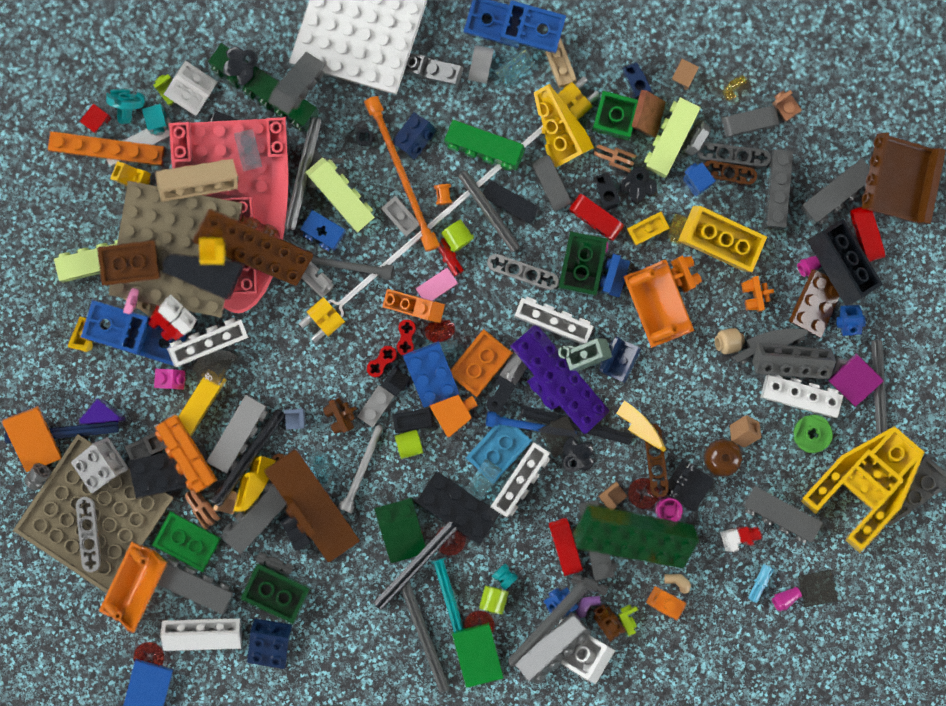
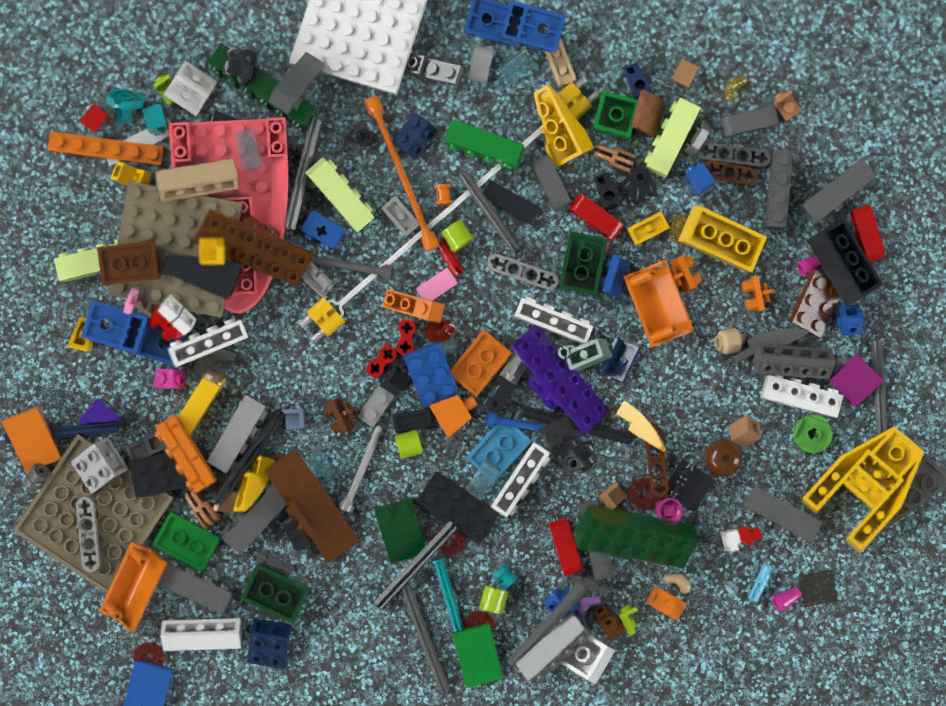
reddish brown panel [862,132,946,225] -> none

